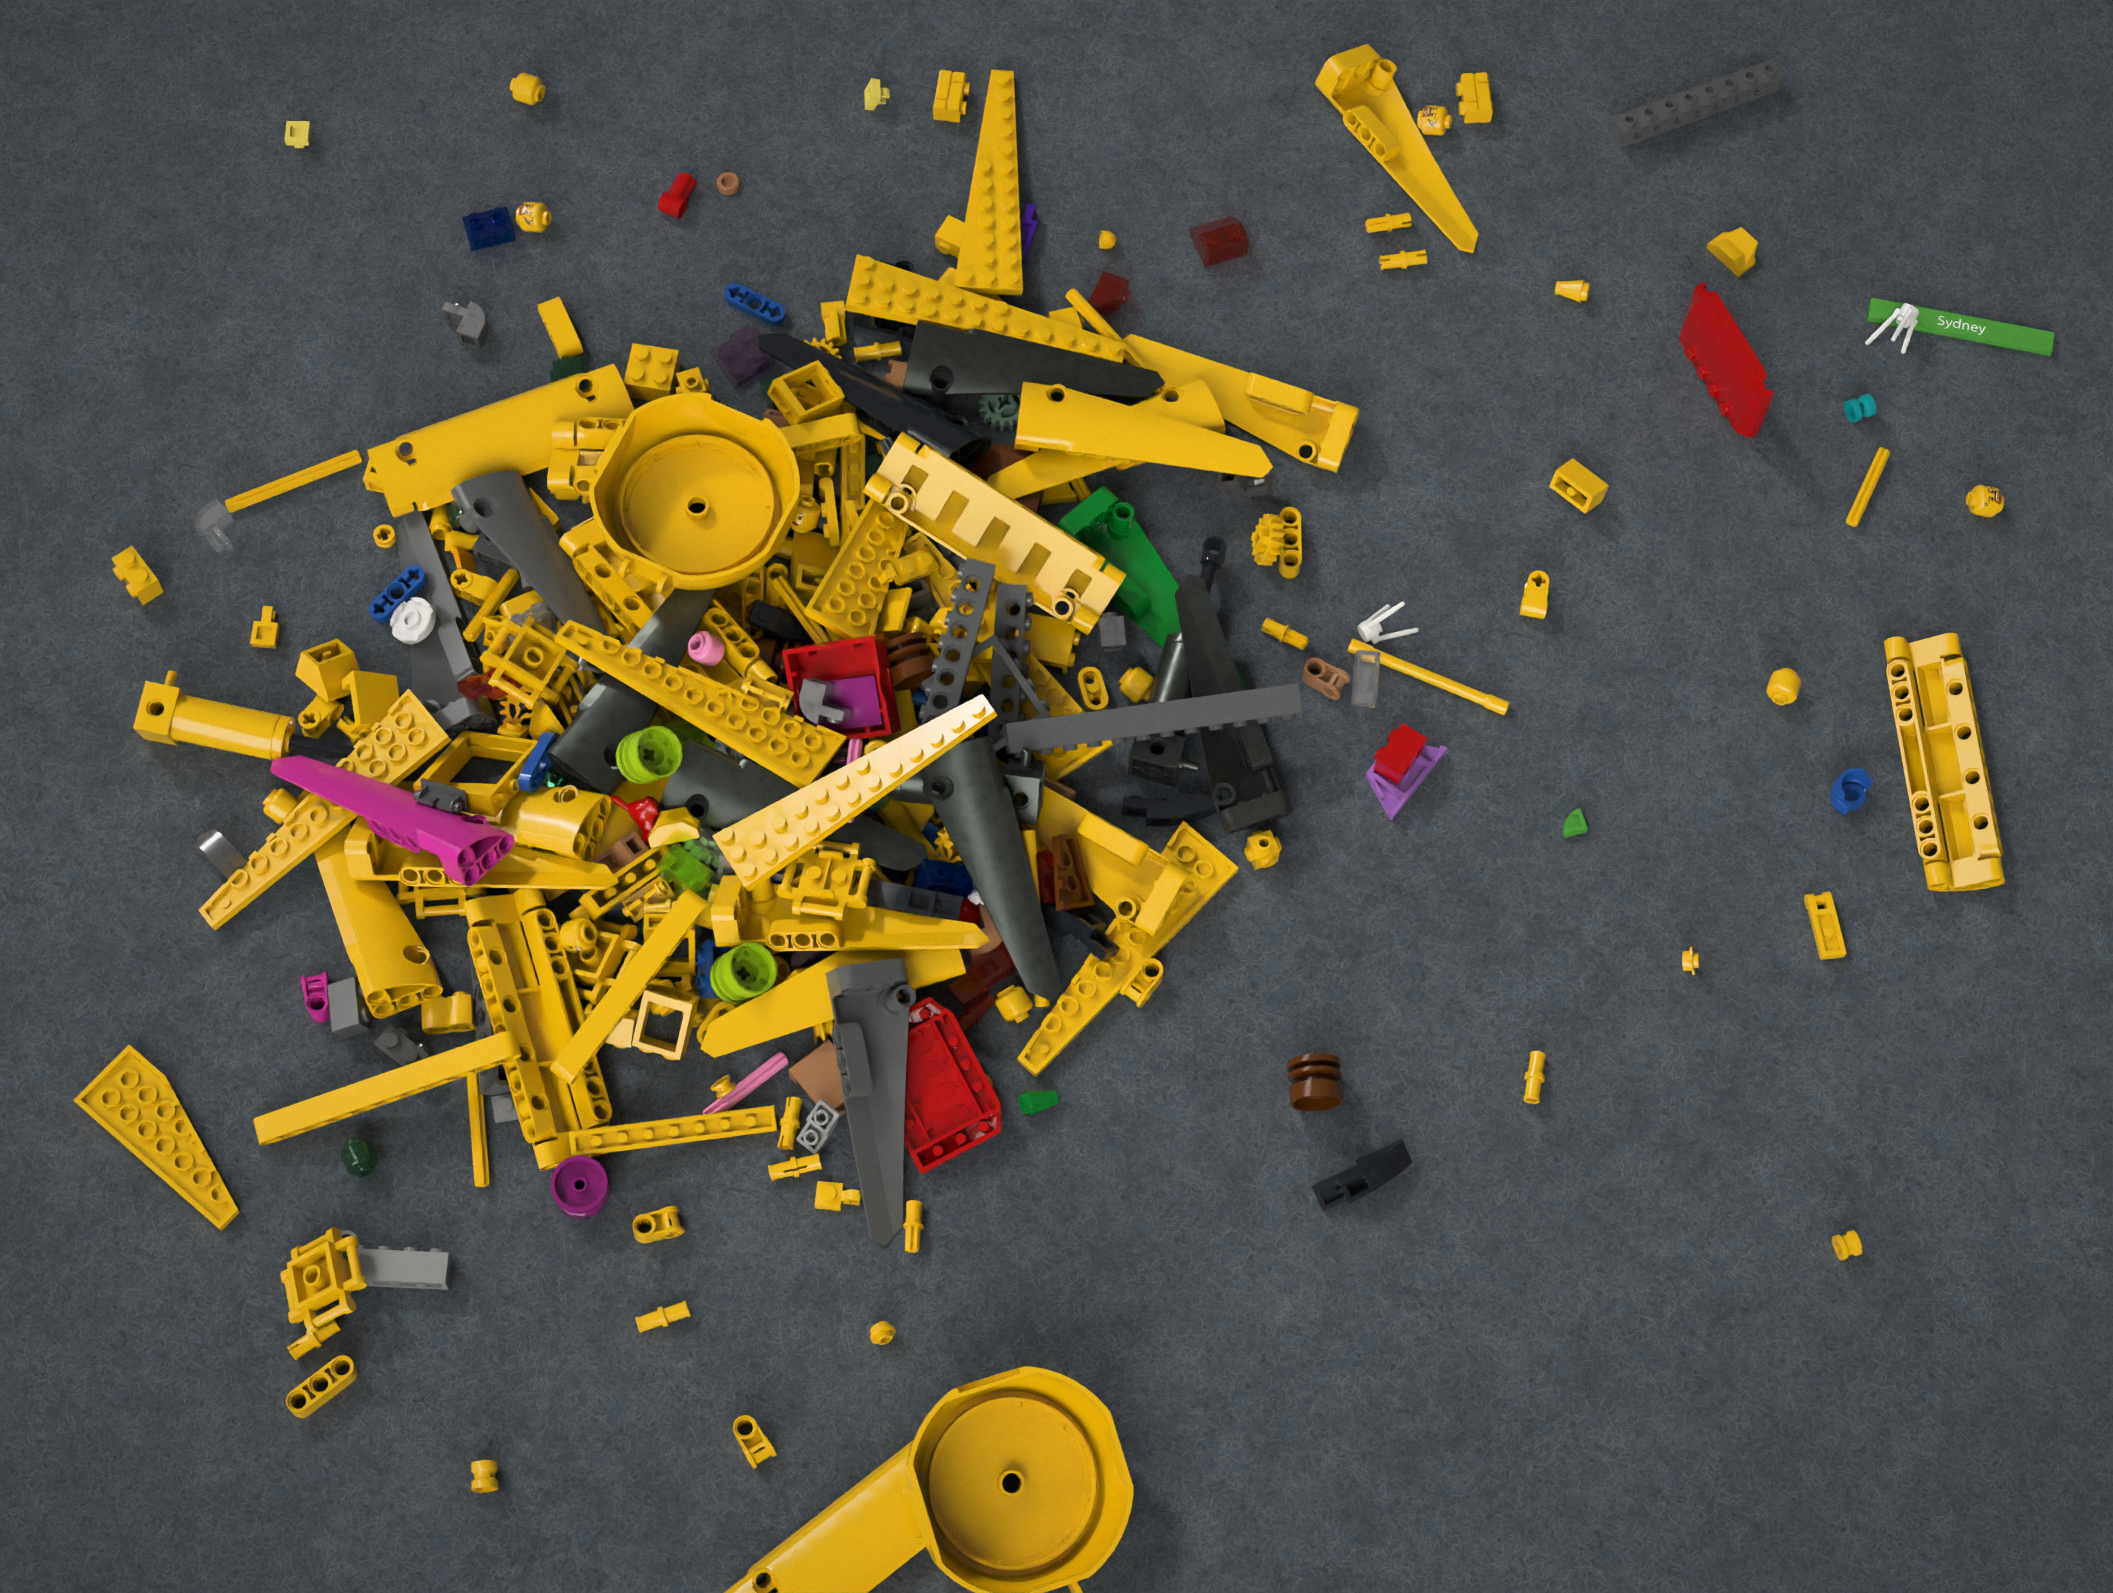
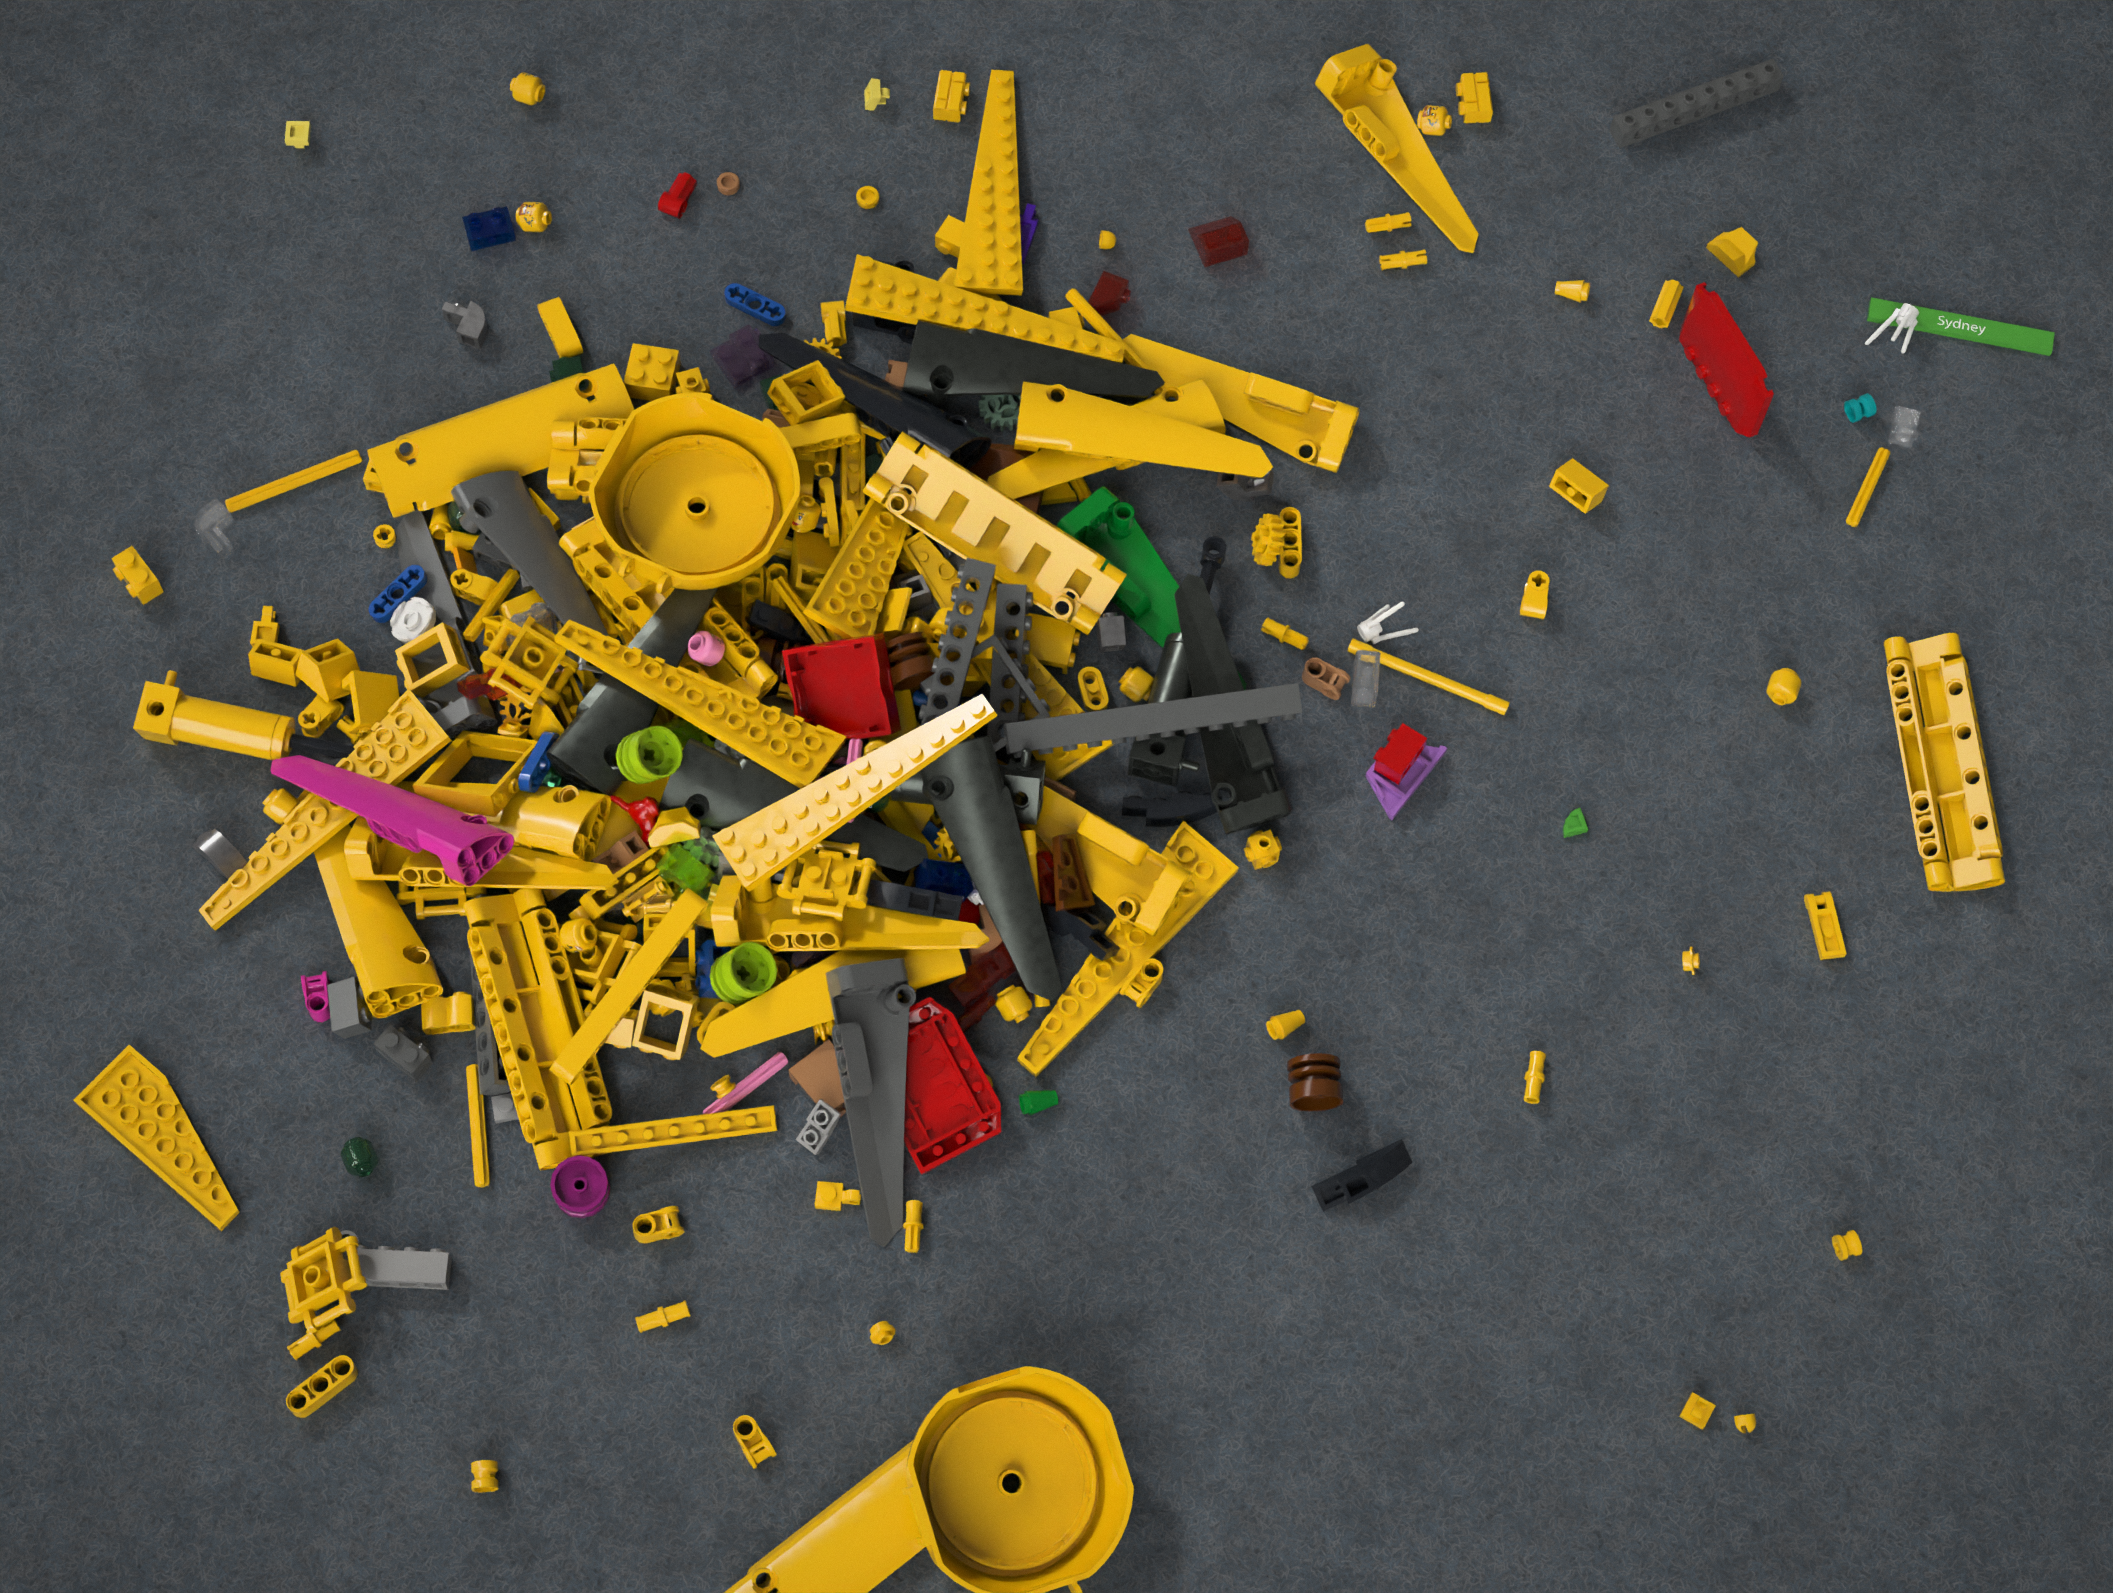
yellow beam [253,1030,522,1145] -> none
dark grey hinge [414,778,468,814] -> none
yellow hinge [740,673,794,713] -> none
yellow pin [768,1153,822,1181] -> none
yellow pin [777,1097,803,1150] -> none
flat silver brick [799,678,853,724] -> none
magenta tile [811,675,885,731] -> none
yellow pin [854,340,902,363] -> none
yellow hinge [877,547,940,586] -> none
blue hair [1830,768,1874,816] -> none
yellow head [1966,485,2004,518] -> none
none -> yellow brick [248,638,304,687]
none -> yellow window [395,622,470,698]
none -> yellow tile [856,186,879,209]
none -> yellow cone [1266,1010,1305,1040]
none -> yellow axle [1649,280,1684,328]
none -> yellow tile [1679,1392,1716,1430]
none -> yellow hinge [1734,1414,1756,1433]
none -> clear brick [1888,405,1921,448]

